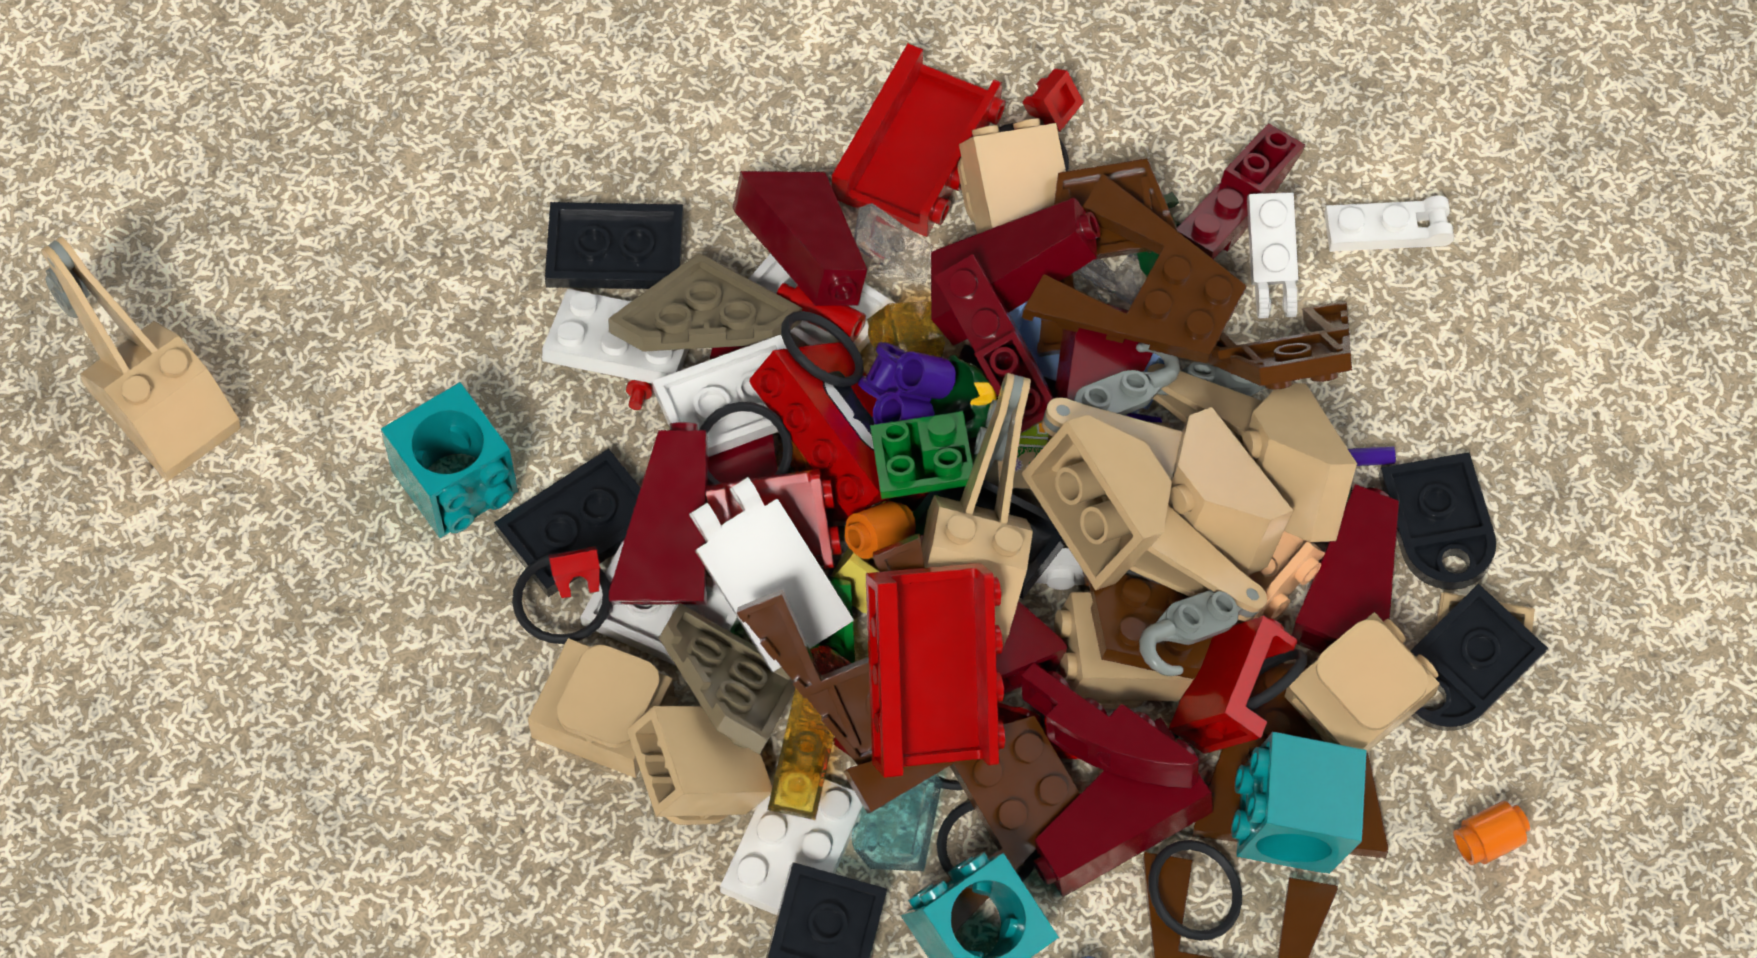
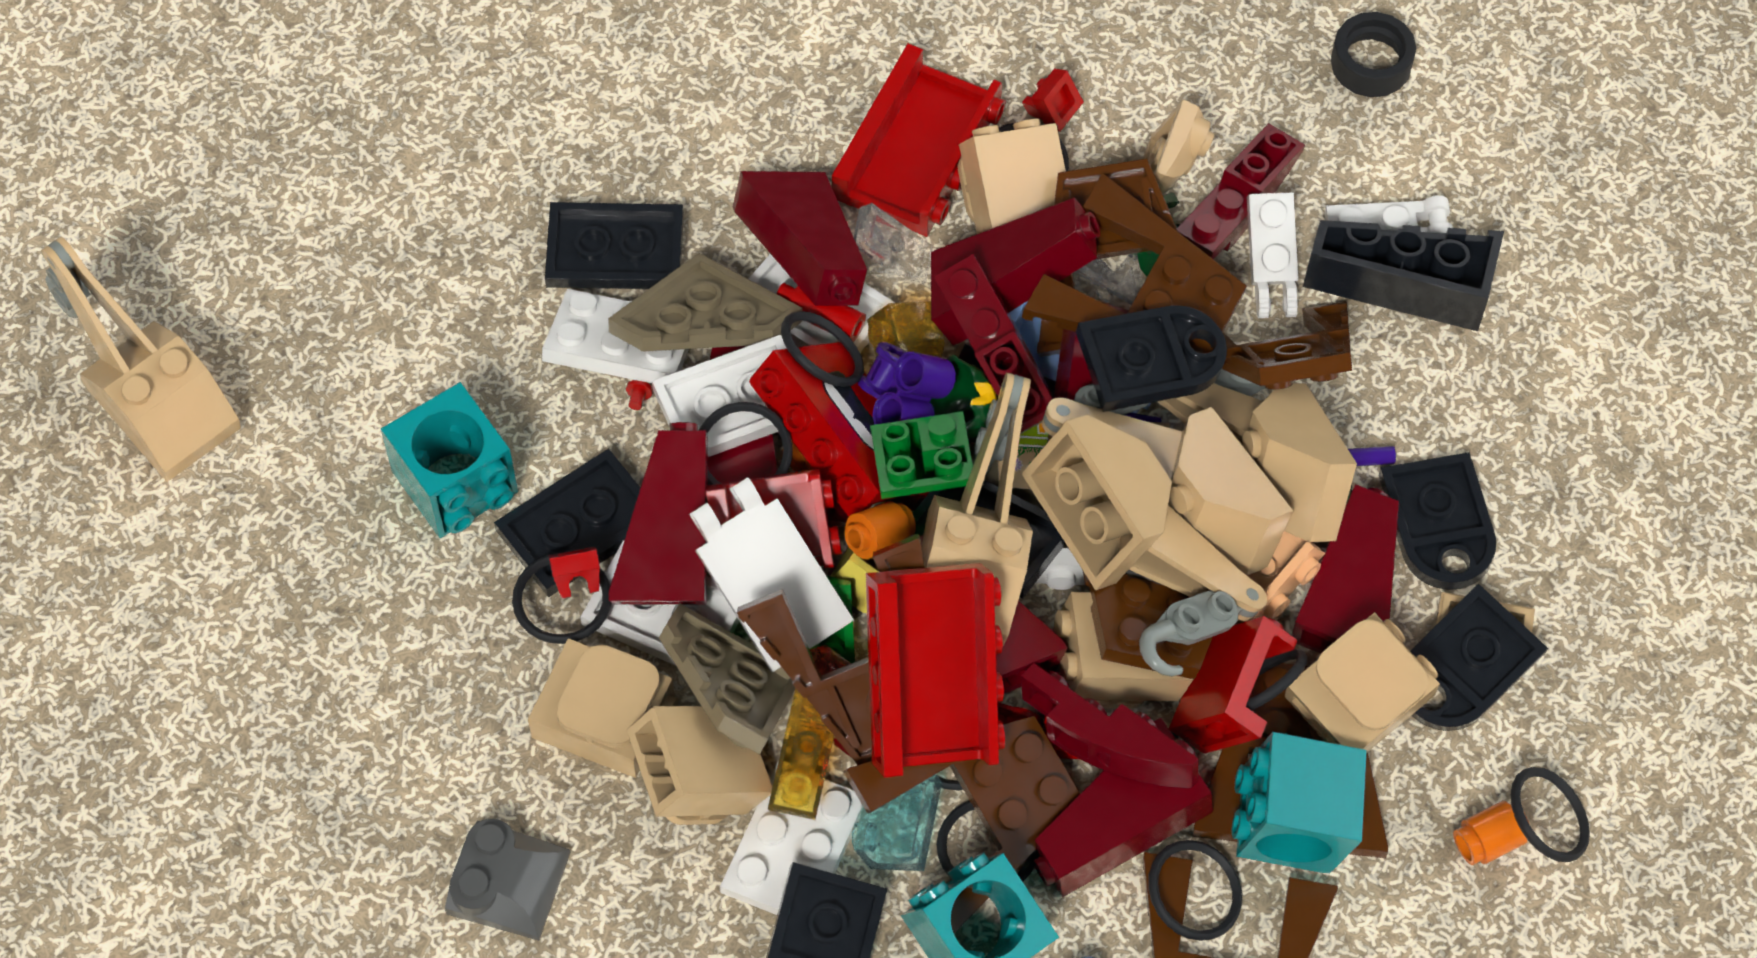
none -> dark grey slope [445,819,571,941]
none -> black tile [1076,305,1227,412]
none -> tan slope [1143,99,1214,195]
none -> black wedge [1303,220,1504,332]
none -> black tyre [1331,12,1417,97]
none -> black tyre [1510,767,1590,862]

